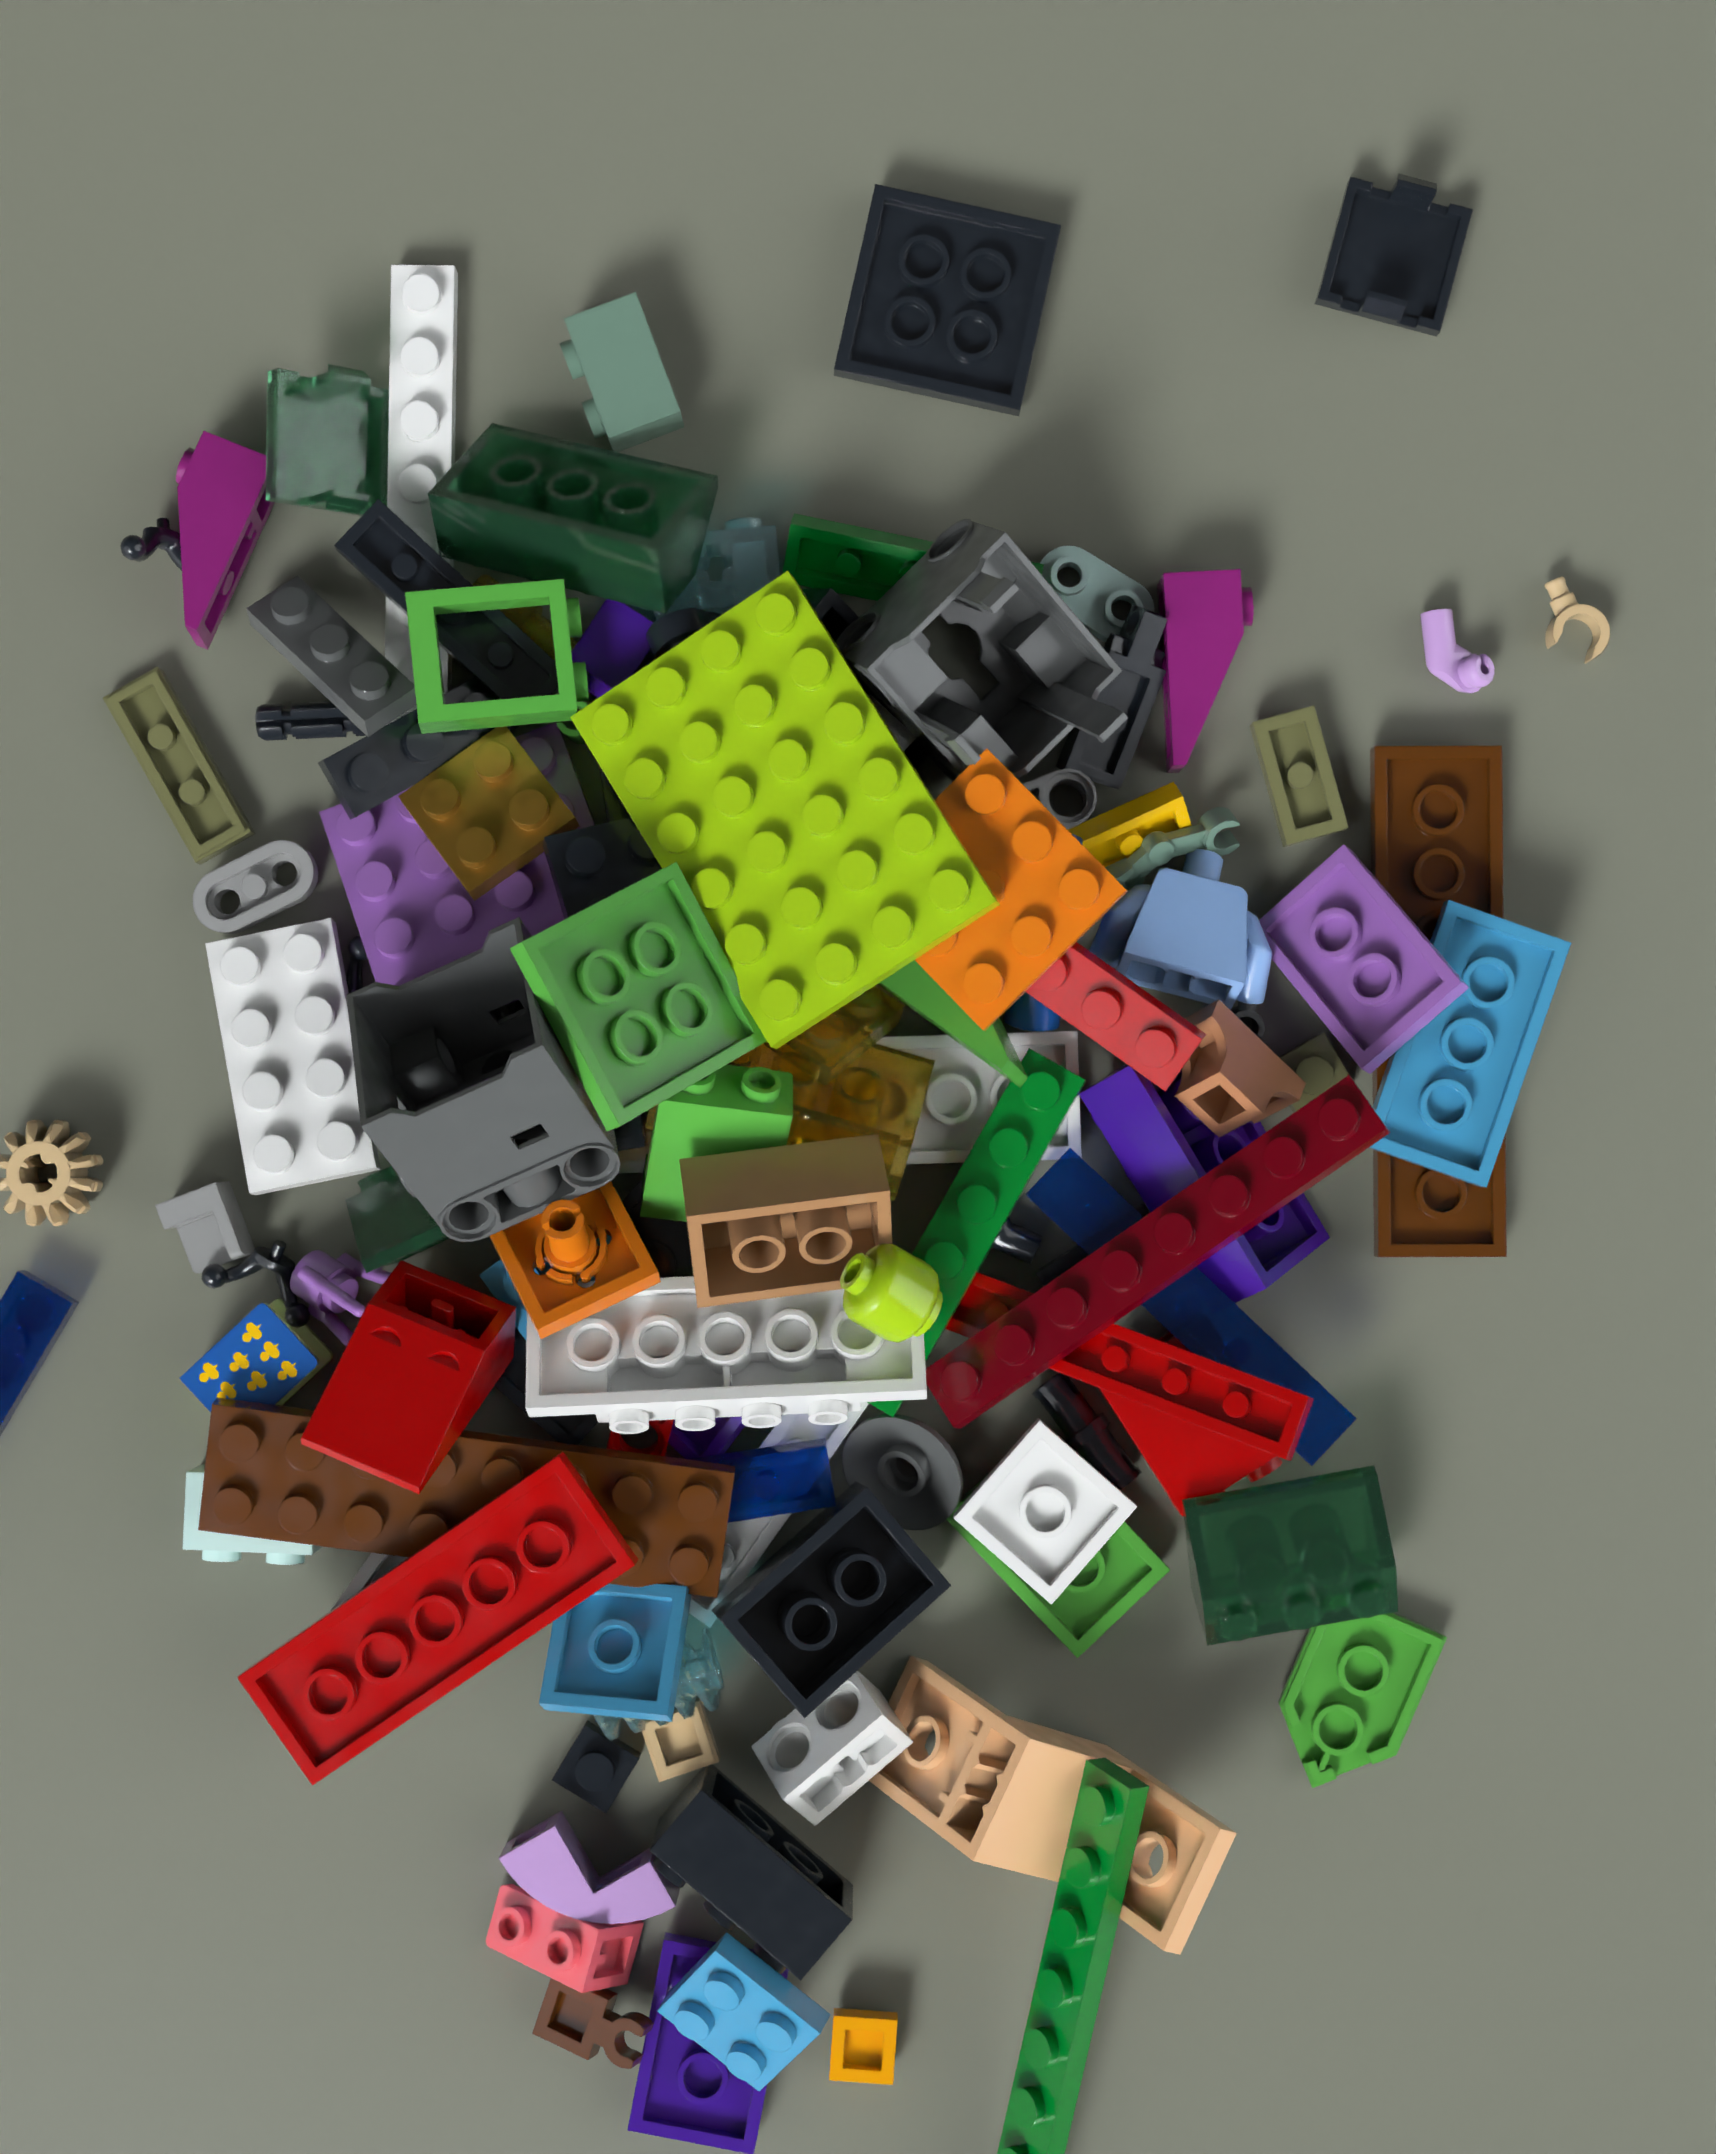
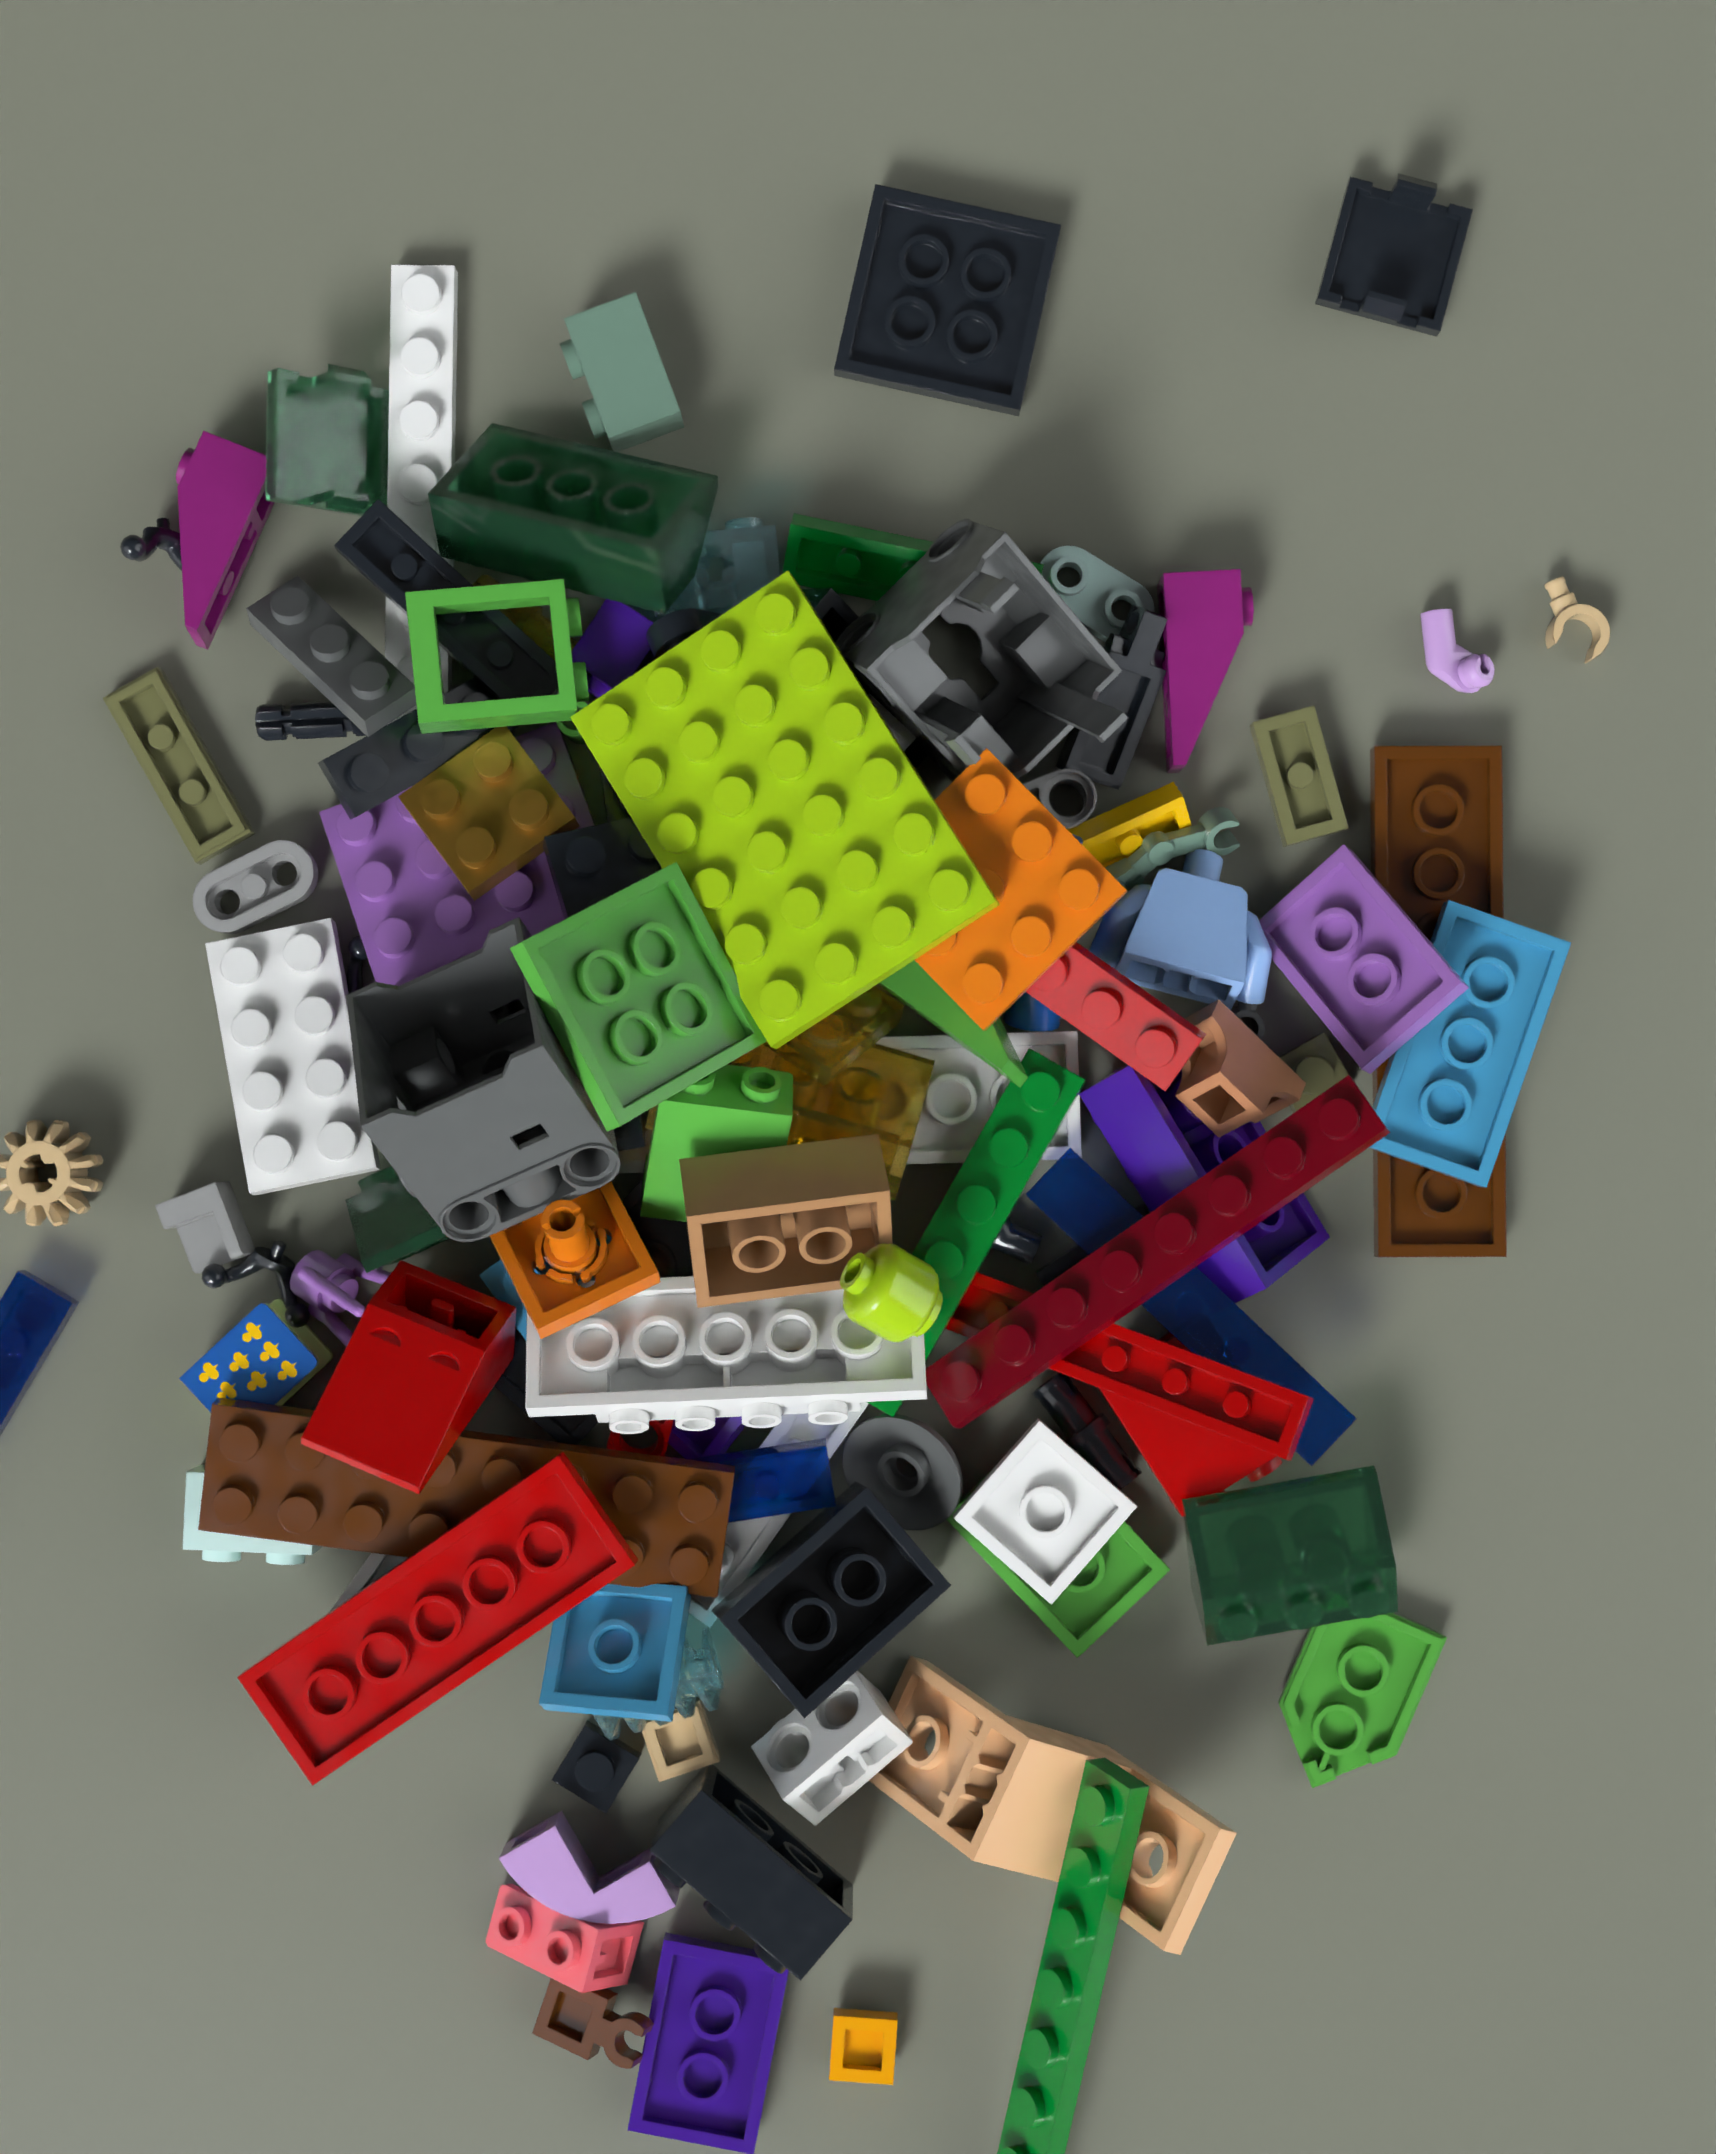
dark azure plate [657,1932,831,2091] -> none

